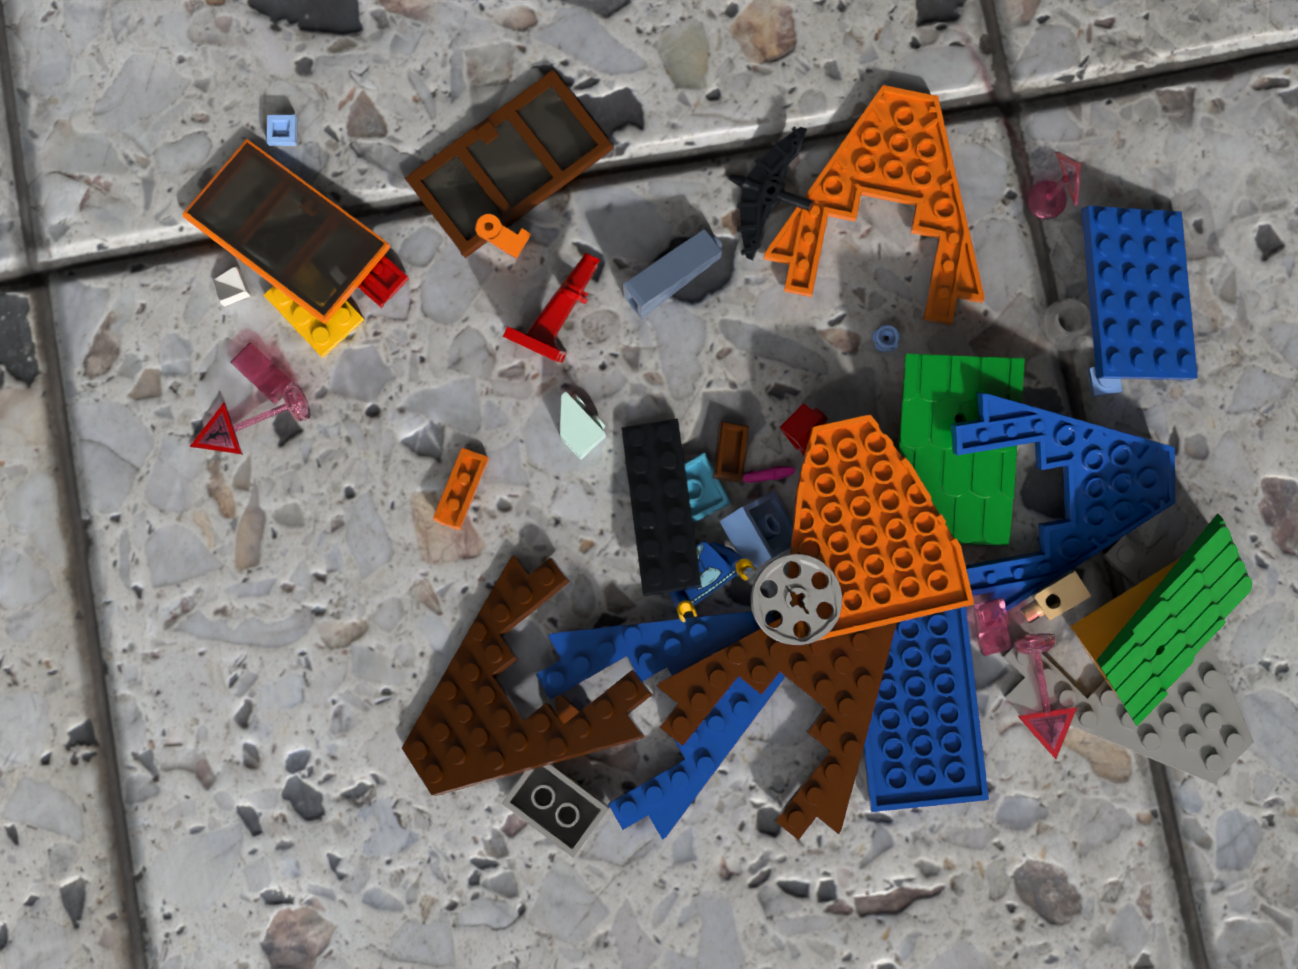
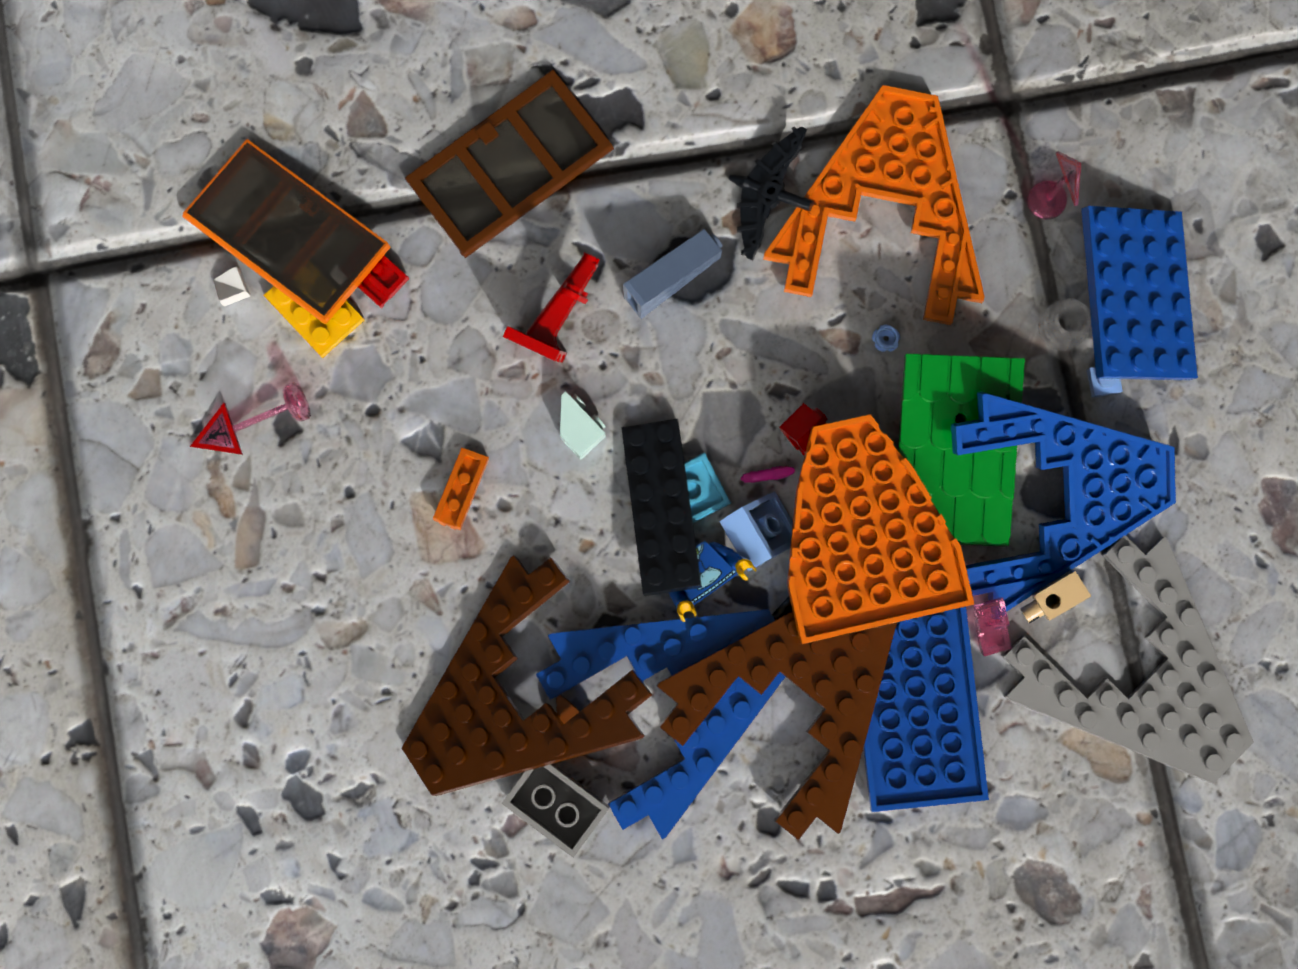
clear pink slope [230,342,295,404] -> none
light blue plate [267,115,298,146] -> none
orange leg [475,214,531,259] -> none
reddish brown tile [712,421,749,483] -> none
light grey wedge [751,554,842,645] -> none
clear pink piece [1013,633,1077,760] -> none
green piece [1071,513,1252,726] -> none

